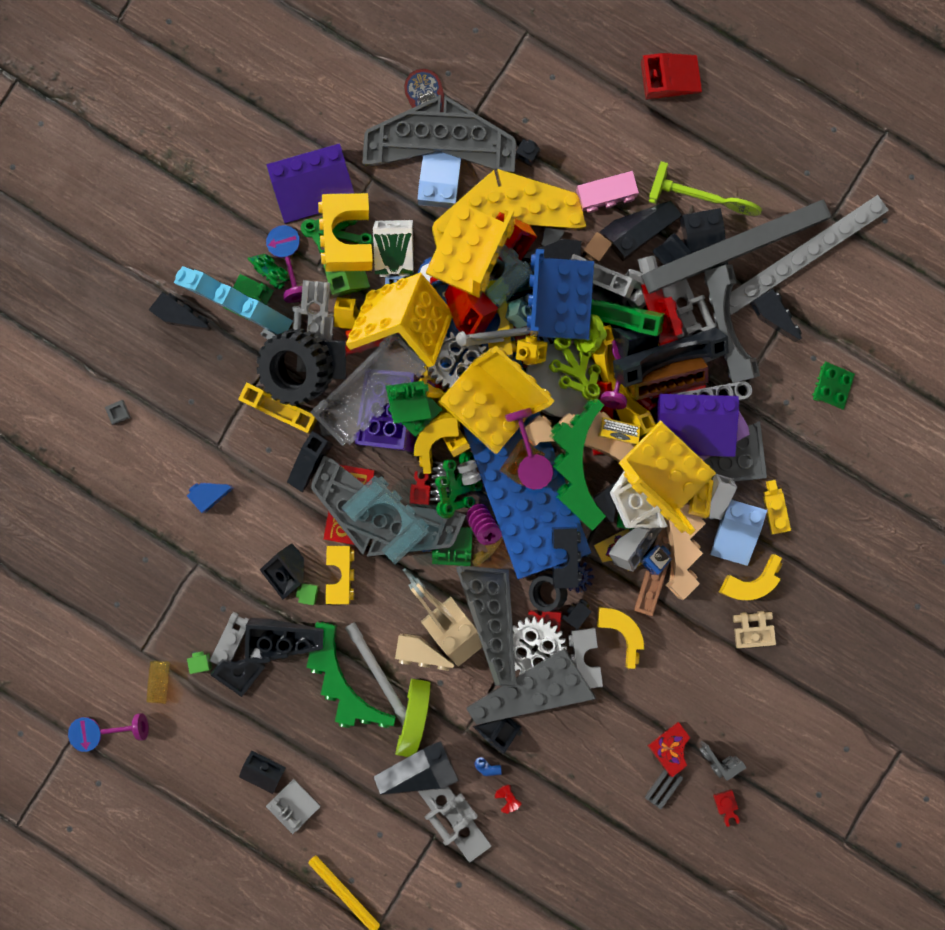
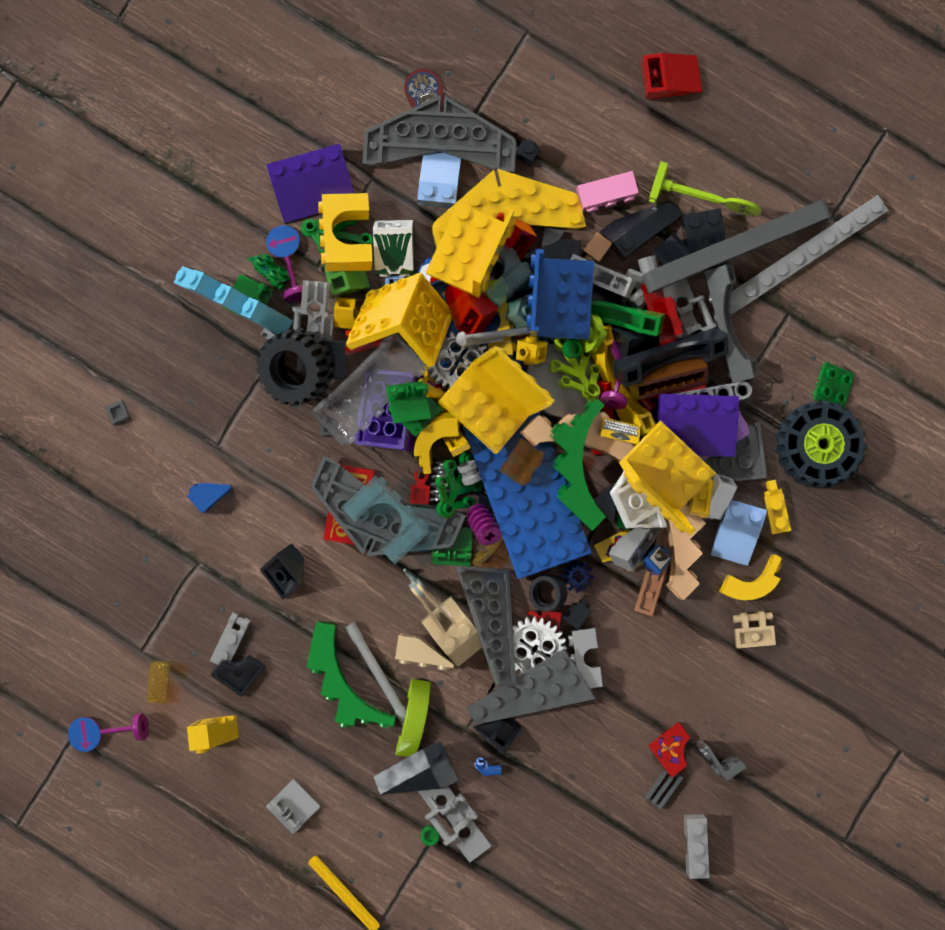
black slope [149,292,211,331] -> none
bright green plate [187,651,212,674] -> none
yellow arch [238,382,318,435] -> none
black panel [239,750,286,794] -> none
black wedge [245,618,324,663] -> none
black slope [287,431,333,493] -> none
bright green plate [296,583,319,605] -> none
yellow arch [326,546,355,604] -> none
red piece [495,784,522,814] -> none
magenta piece [505,408,553,490] -> none
black arch [552,527,582,588] -> none
yellow arch [597,607,644,669] -> none
red plate [713,789,740,827] -> none
black slope [750,289,802,342] -> none
none -> yellow wedge [187,715,239,754]
none -> green tile [420,825,440,846]
none -> green tile [563,339,582,359]
none -> light grey arch [684,814,709,879]
none -> black wheel [775,401,867,488]

